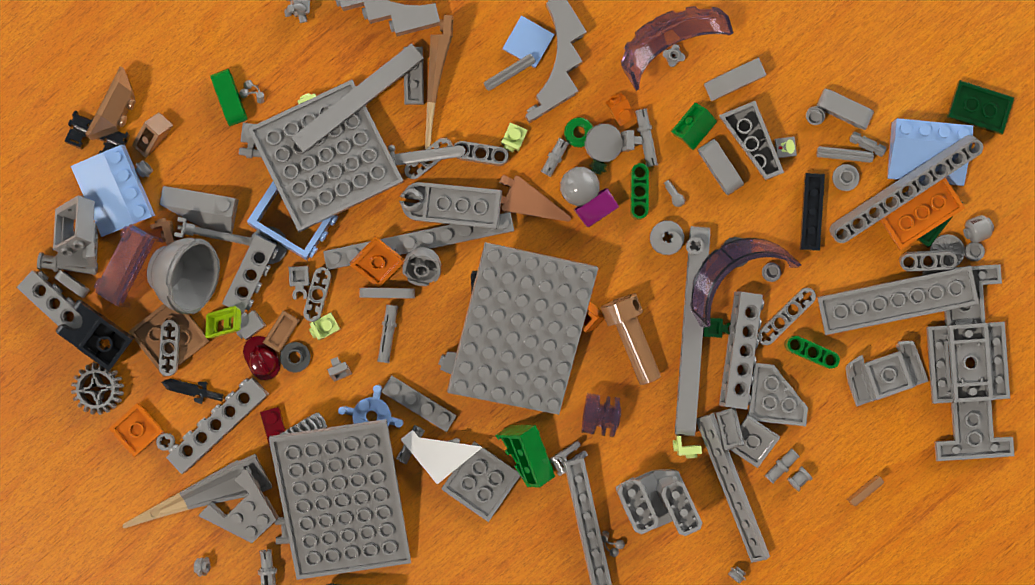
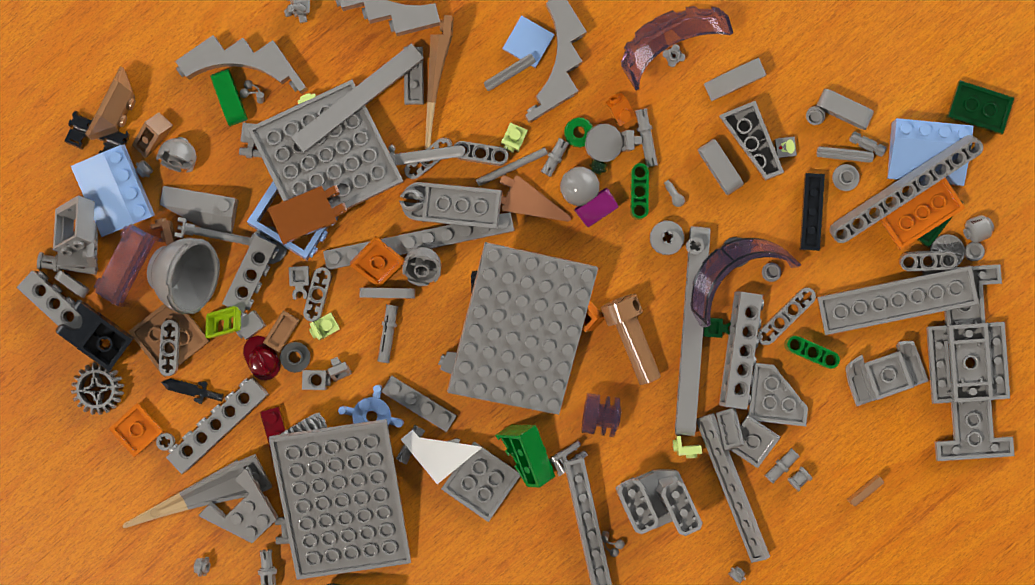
green panel [671,103,717,150] -> none
none -> light grey cylinder [156,137,197,173]
none -> light grey arch [175,35,308,94]
none -> dark orange tile [268,185,348,245]
none -> light grey brick [302,370,331,390]
none -> light grey bar [476,147,548,186]

